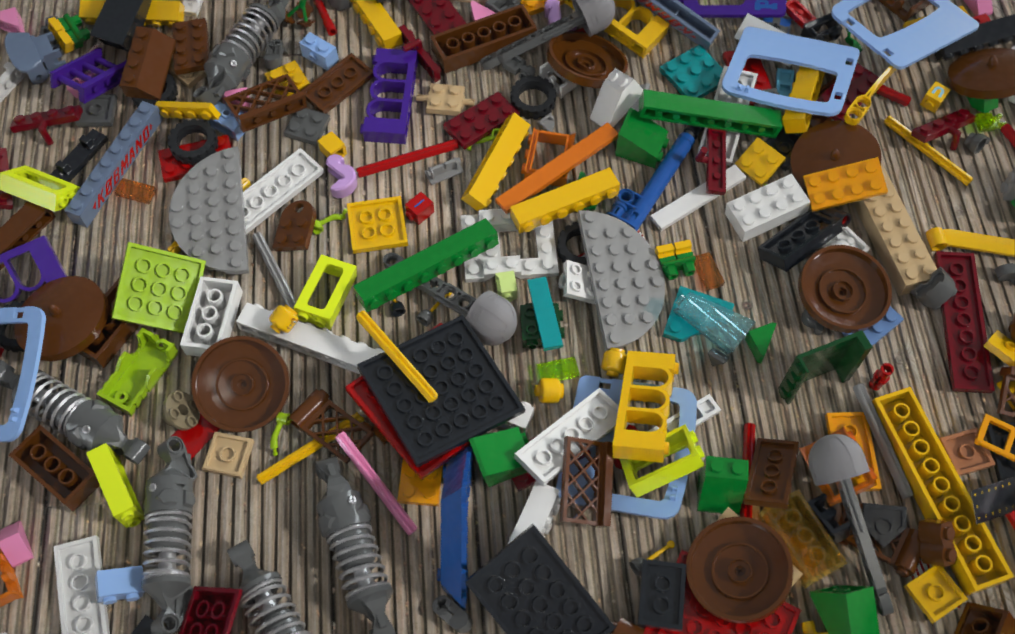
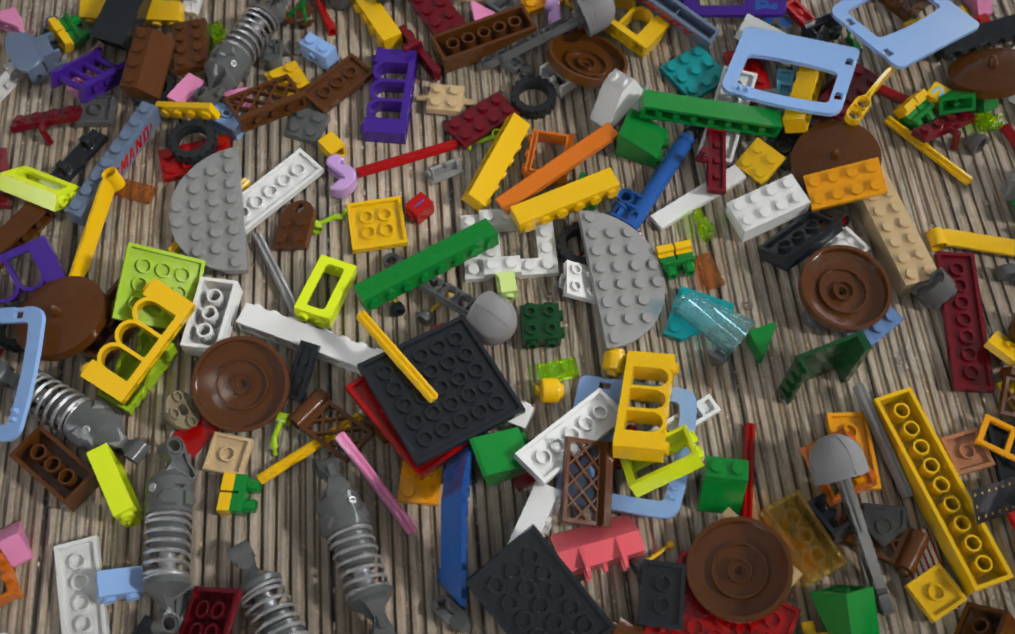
yellow head [269,304,298,334] -> none
teal tile [527,277,563,351] -> none
light grey tile [537,113,555,132] -> none
reddish brown plate [744,438,799,509] -> none
red pin [869,363,894,390] -> none
reddish brown brick [918,518,957,567] -> none
none -> yellow piece [69,167,126,277]
none -> yellow fence [80,278,196,405]
none -> bright pink brick [167,73,207,102]
none -> clear neon green leg [207,20,227,45]
none -> green hips [216,472,262,517]
none -> black tile [288,340,321,402]
none -> coral piece [549,514,646,583]
none -> clear neon green plate [691,208,714,242]
none -> hips [893,88,936,129]
none -> green slope [938,90,976,115]

